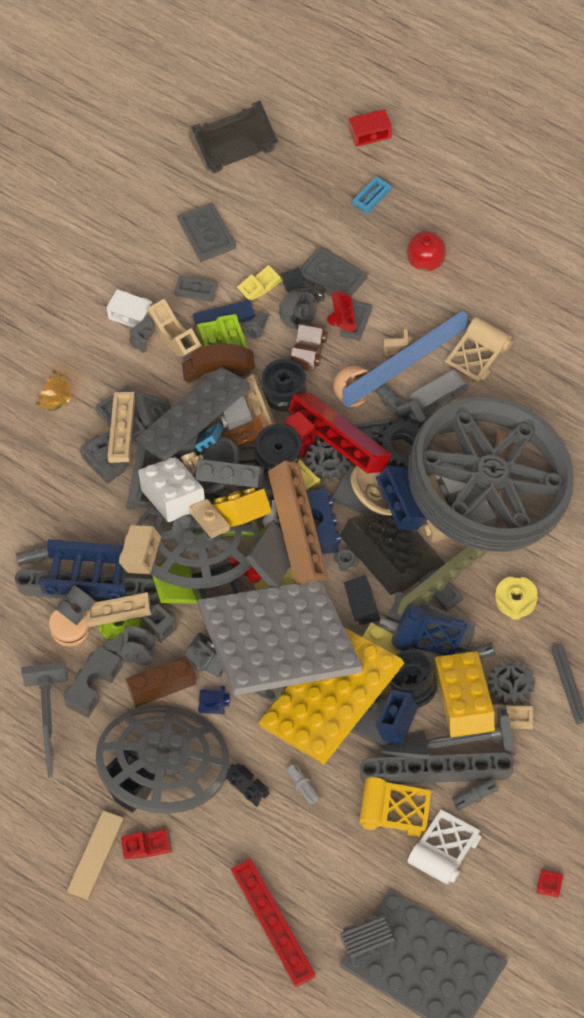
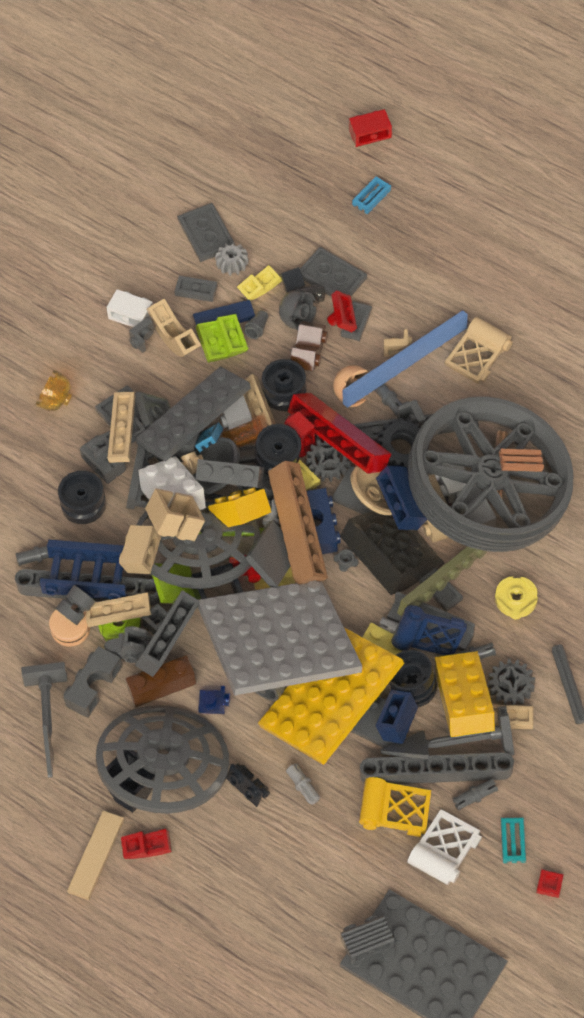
reddish brown arch [182,344,255,383] -> none
dark grey hinge [185,633,223,677] -> none
clear smoke windscreen [188,100,278,174] -> none
tan plate [189,499,230,538] -> none
red plate [231,858,316,988] -> none
black hinge [343,575,381,625] -> none
red cylinder [407,231,446,271] -> none
light grey beam [409,370,468,415] -> none
none -> black wheel [58,471,106,524]
none -> dark grey brick [135,590,200,677]
none -> tan piece [145,488,205,541]
none -> light grey gear [215,242,249,276]
none -> nougat tile [499,449,544,472]
none -> teal tile [501,818,526,863]

